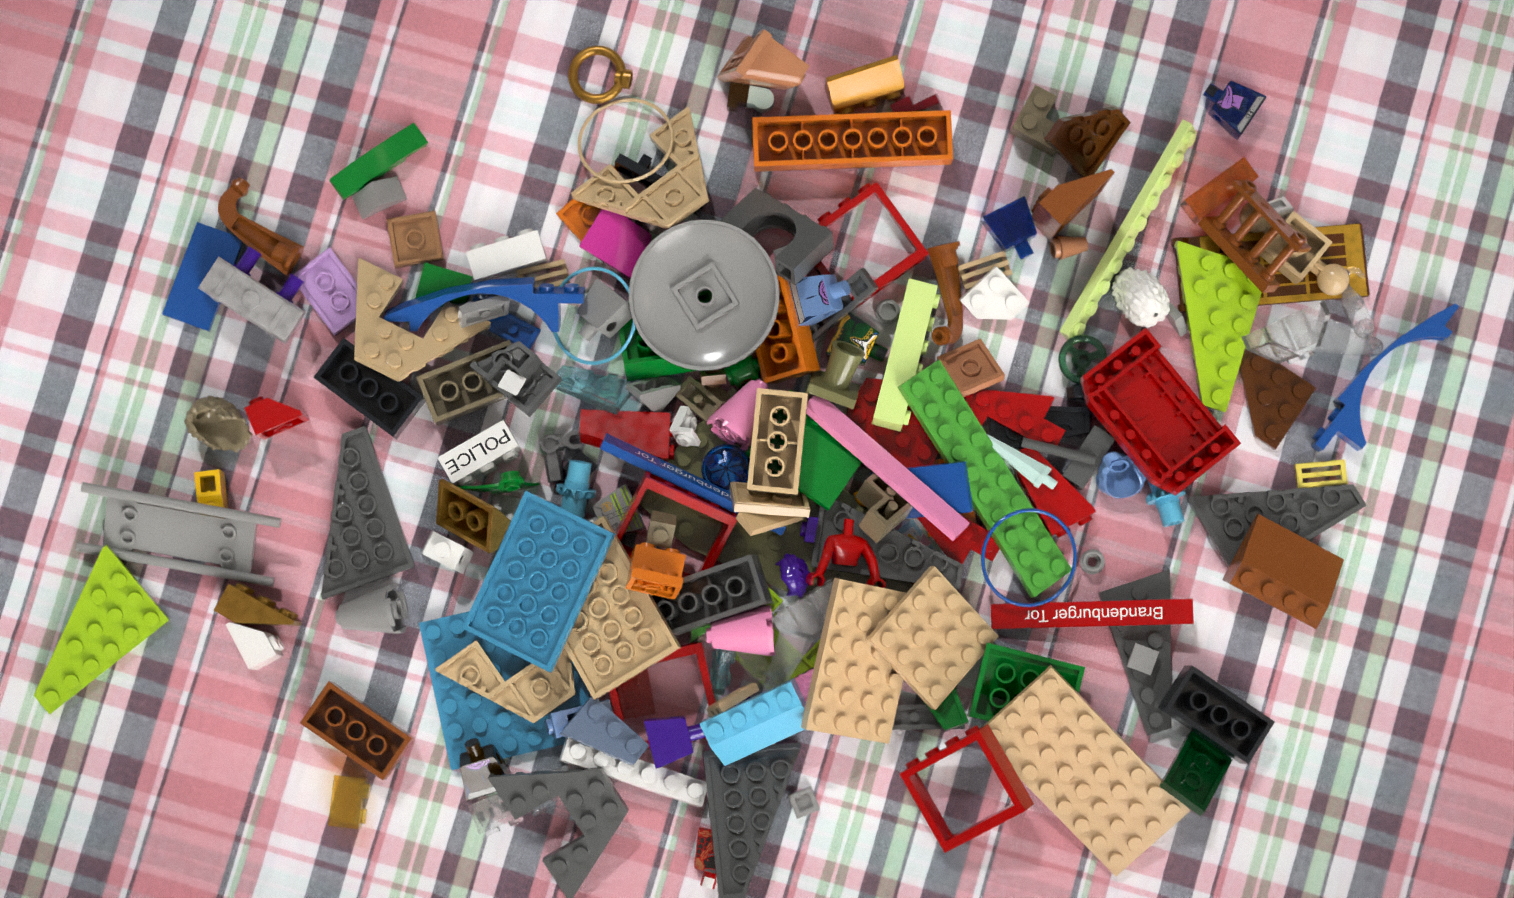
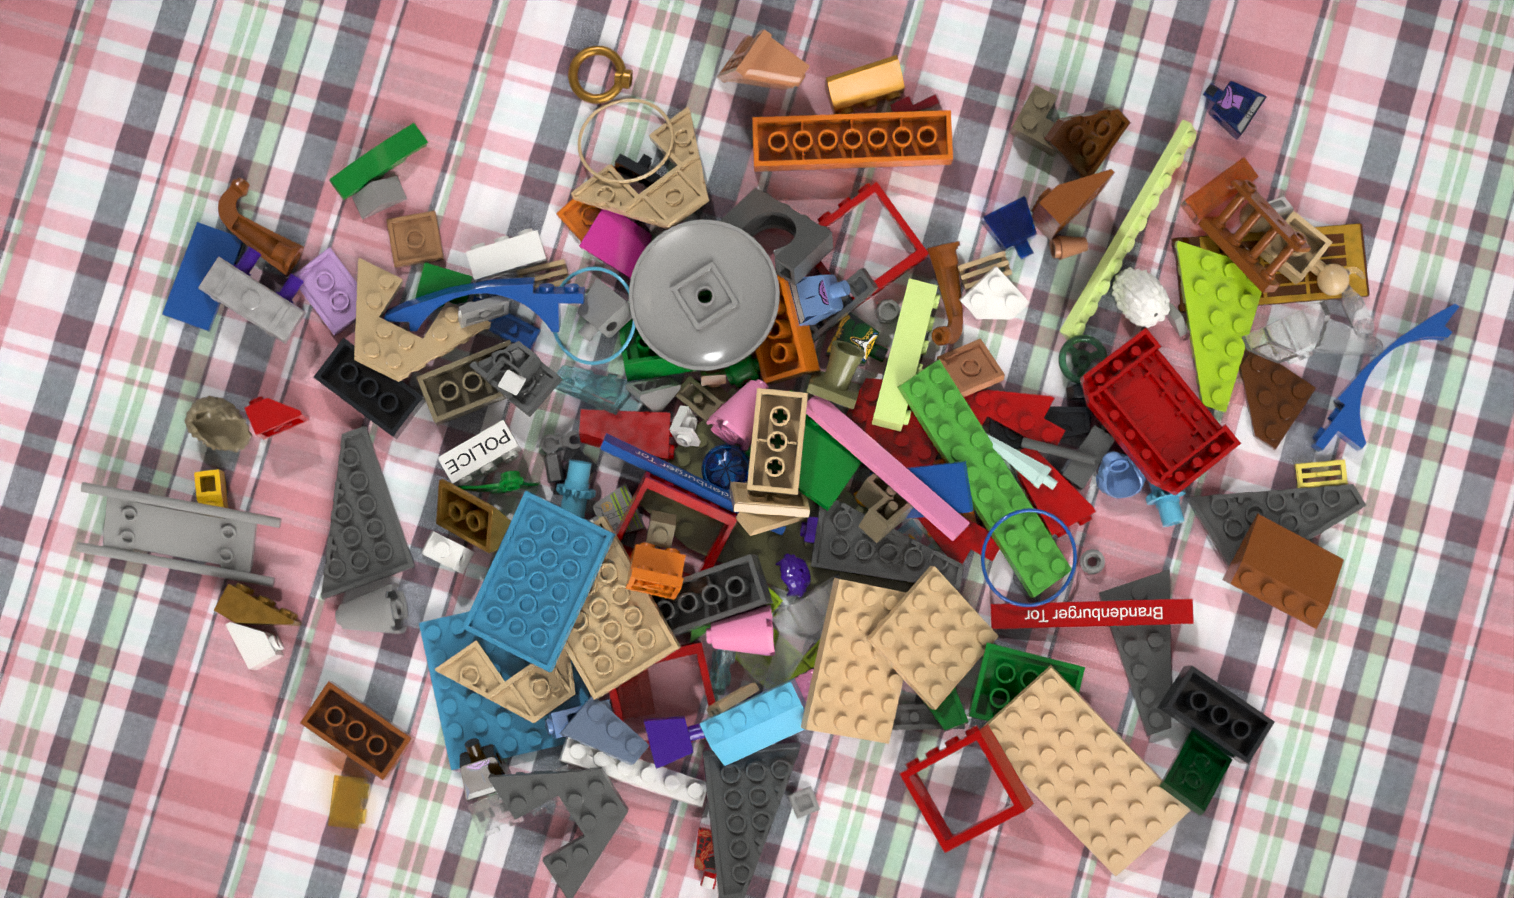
lime wing [33,544,169,714] -> none
leg [727,82,774,113] -> none
red piece [806,518,886,588] -> none
light grey tile [1126,643,1159,675] -> none

